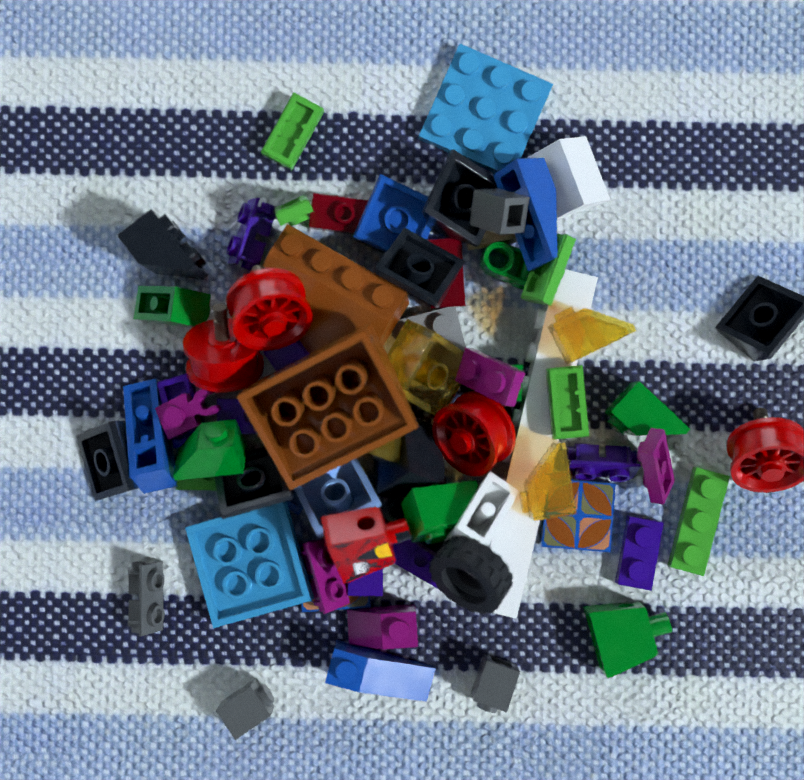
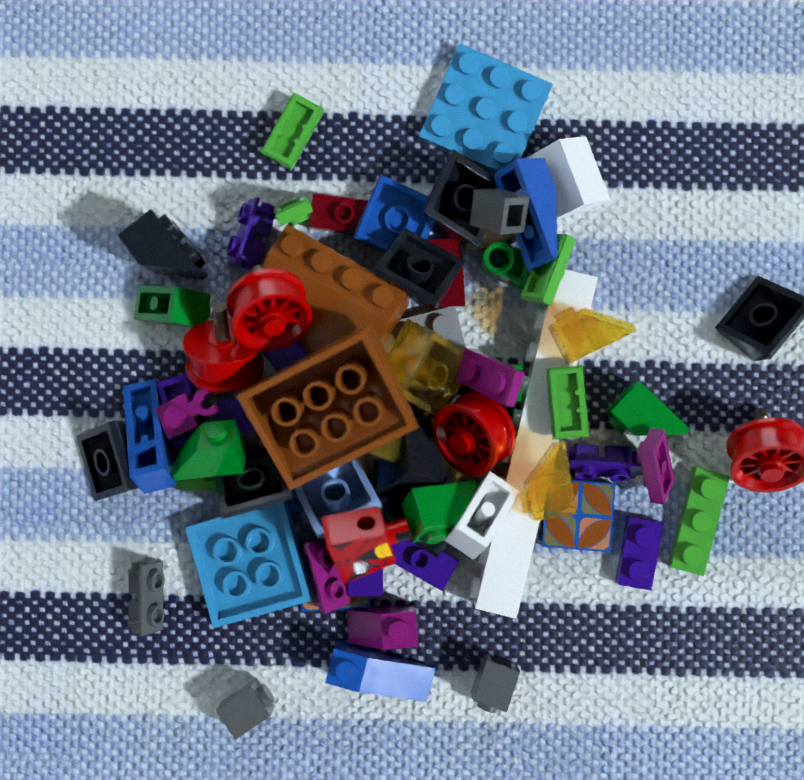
black tyre [429,536,513,614] -> none
green torso [583,601,672,678] -> none

